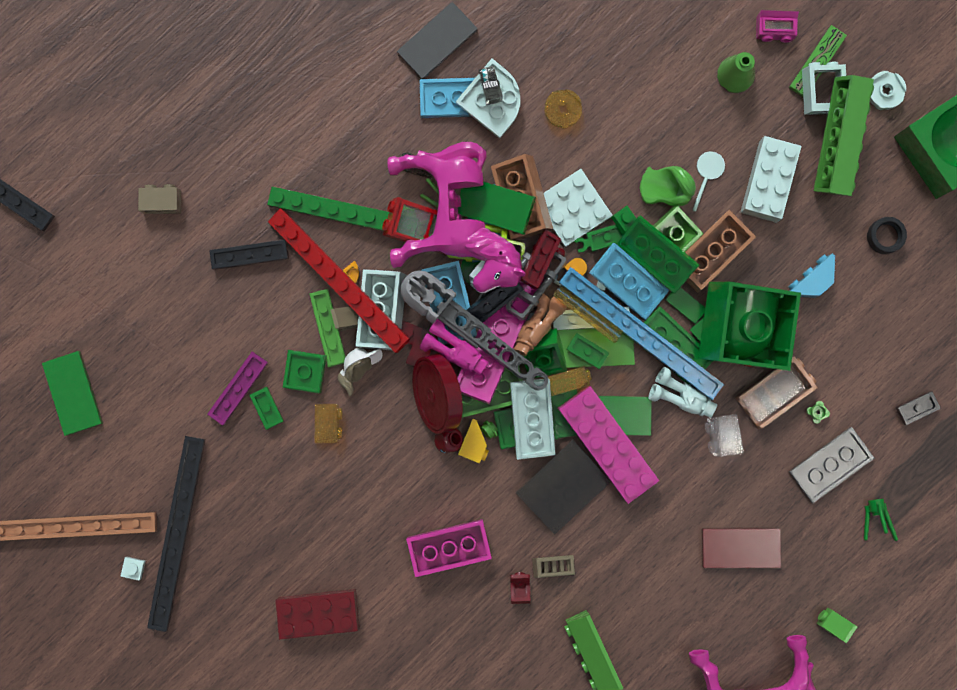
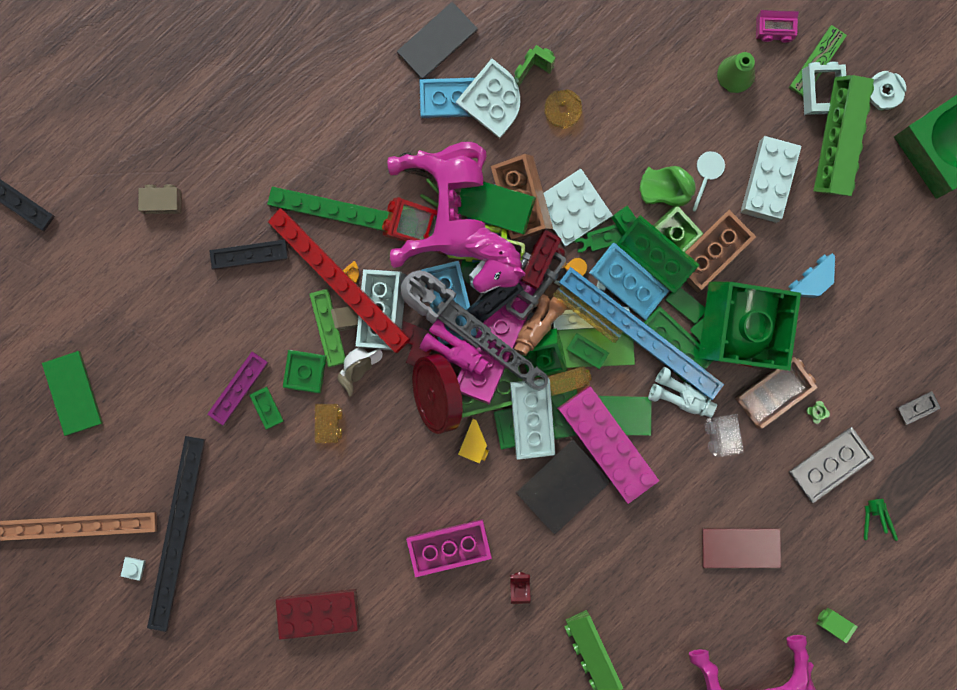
dark red head [434,429,463,453] -> none
clear smoke leg [478,66,503,105] -> none
bright green plate [480,420,498,439] -> none
dark tan slope [532,555,575,578] -> none
black tyre [867,217,907,254] -> none
none -> bright green bracket [514,45,556,87]

